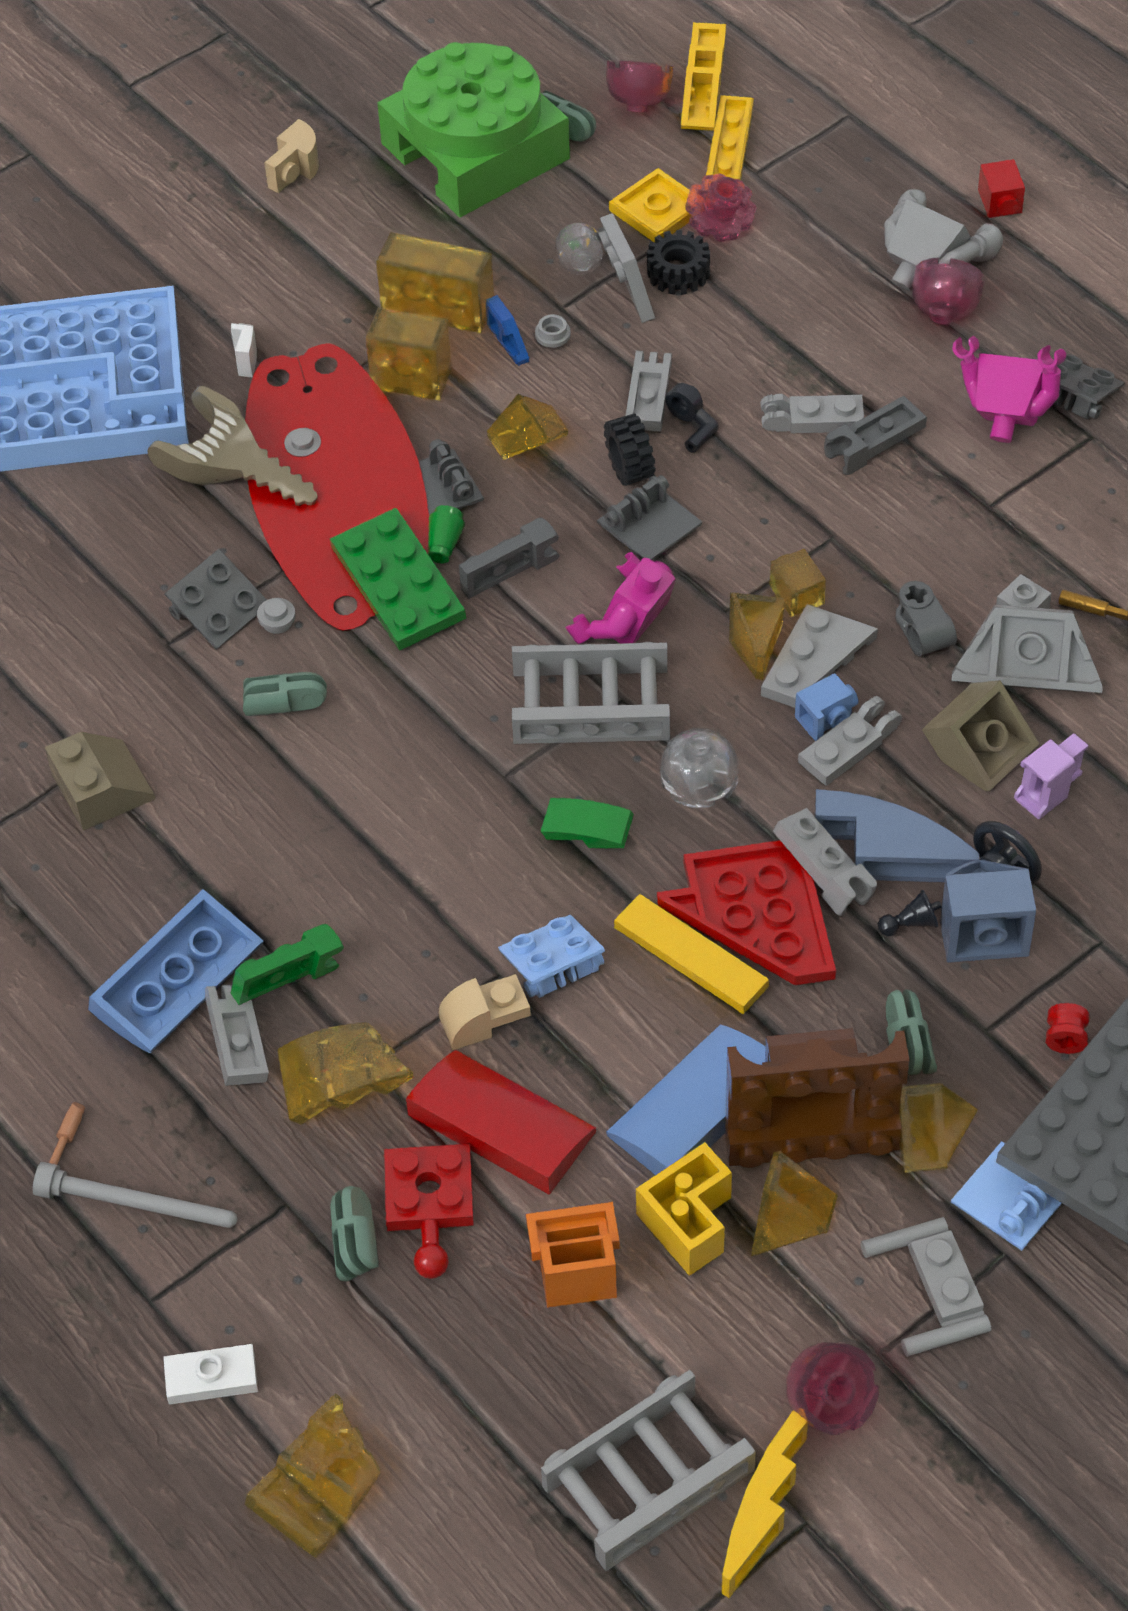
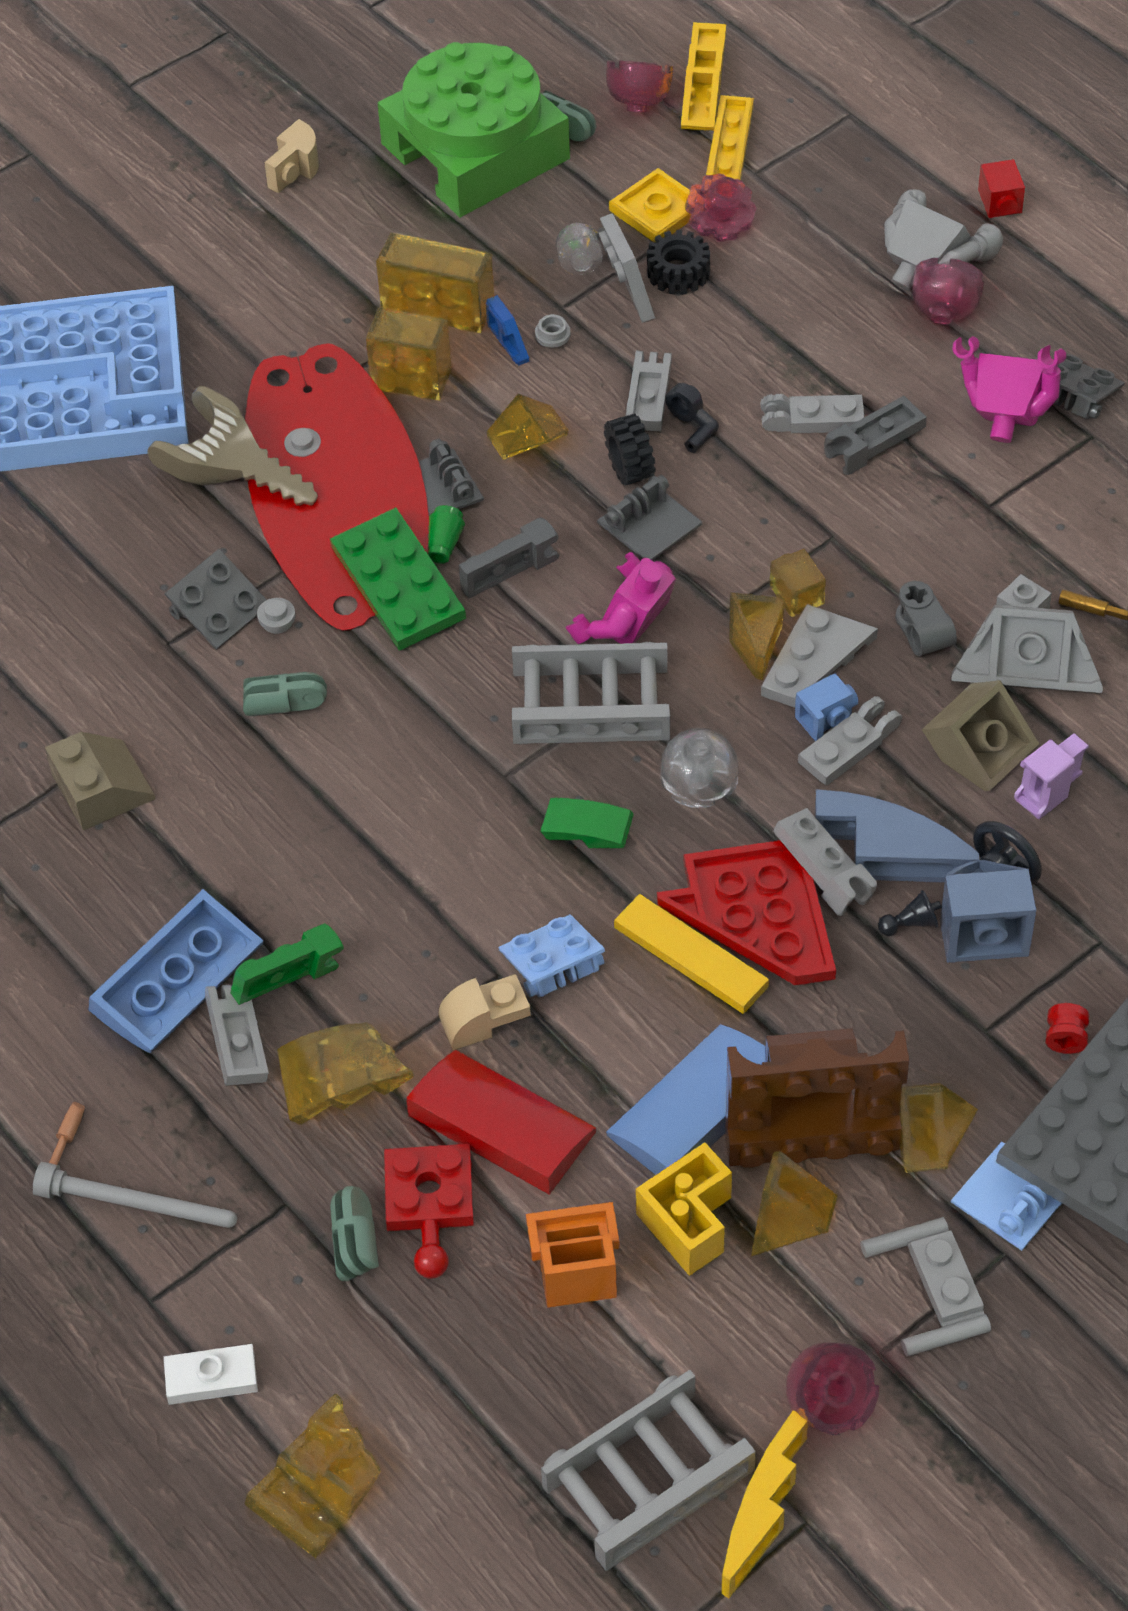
white slope [231,323,257,377] -> none
sand green arm [886,989,937,1075] -> none

